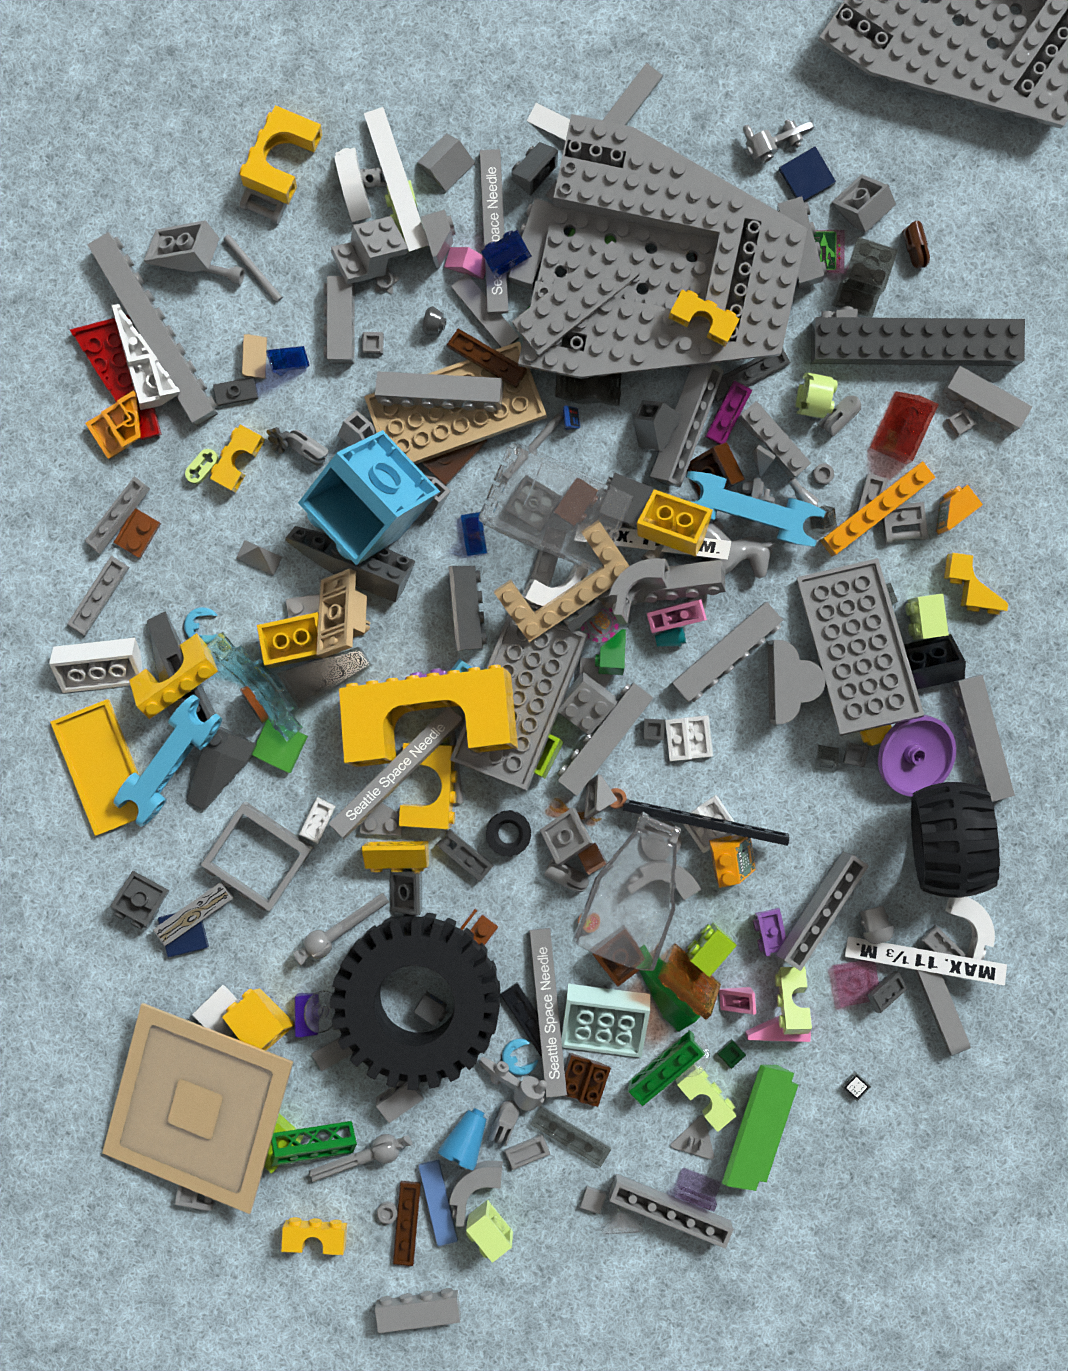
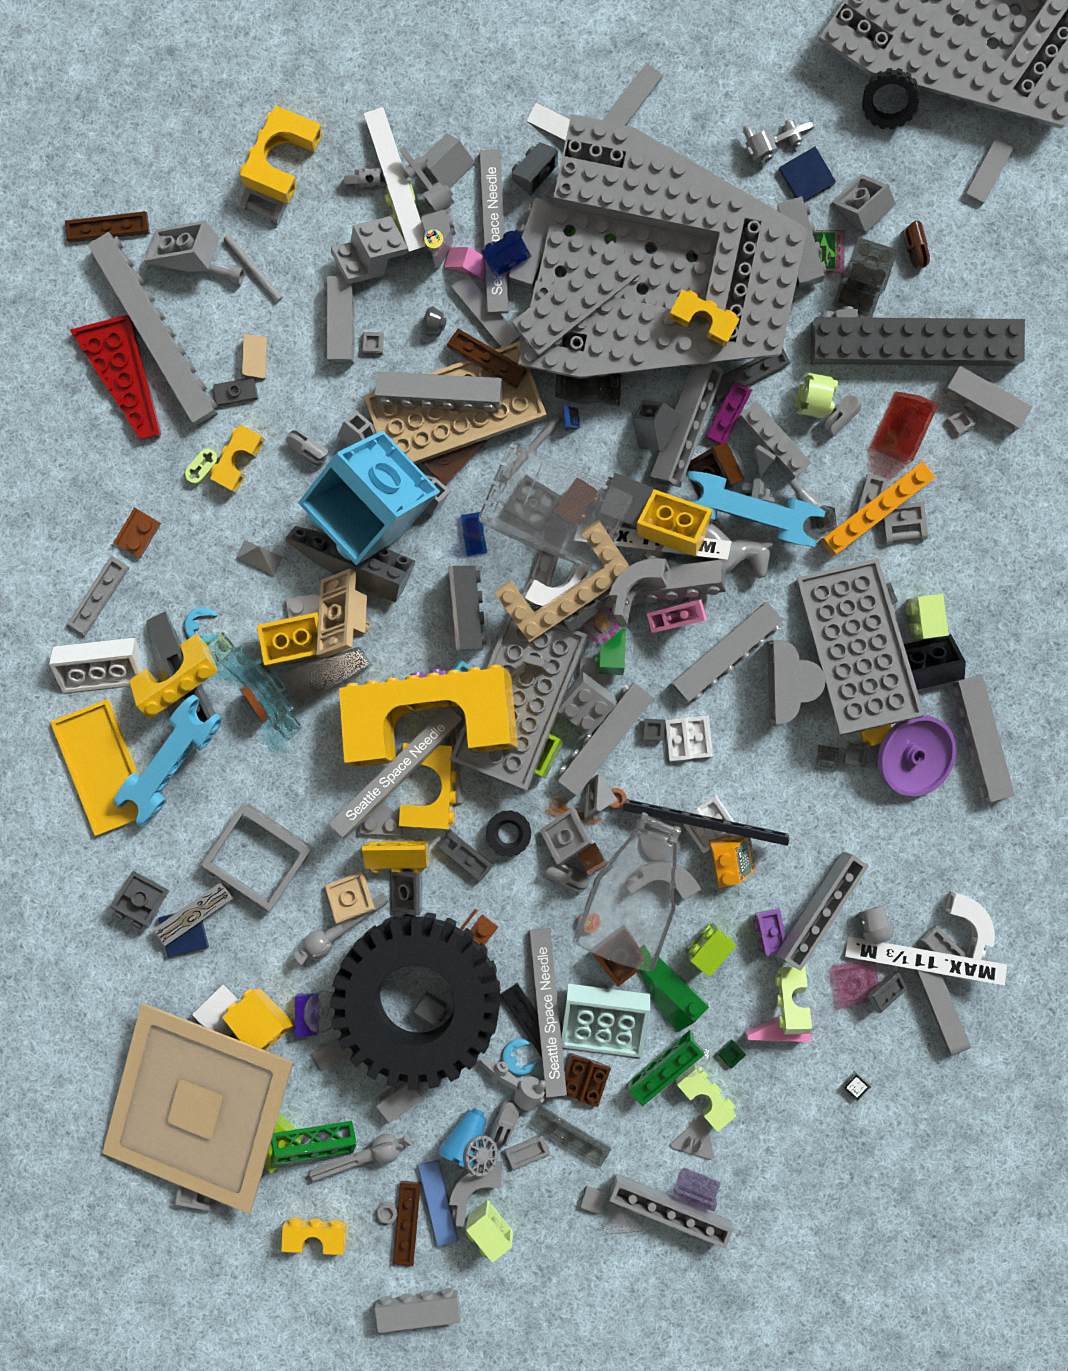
light orange slope [85,390,141,459] -> none
light grey tile [85,476,150,554] -> none
white wedge [112,304,180,410] -> none
dark grey wedge [187,727,257,810] -> none
bright green slope [252,718,308,773] -> none
clear blue slope [266,346,310,376] -> none
dark grey plant [267,427,289,454] -> none
white plate [299,797,336,844] -> none
white arch [335,148,372,222] -> none
light grey plate [374,267,399,294] -> none
teal cone [655,627,686,647] -> none
clear orange plate [658,943,721,1020] -> none
bright pink slope [719,987,756,1015] -> none
bright green slope [722,1065,798,1191] -> none
light grey tile [813,463,834,485] -> none
black tyre [911,782,1000,898] -> none
light orange slope [936,485,983,535] -> none
yellow arch [944,553,1008,615] -> none
none -> reddish brown tile [65,211,150,243]
none -> tan tile [325,871,376,925]
none -> light grey piece [399,146,454,216]
none -> tile [423,228,445,252]
none -> light grey wheel [464,1135,498,1176]
none -> light grey tile [523,654,548,671]
none -> black tyre [862,68,920,130]
none -> light grey tile [964,138,1013,205]

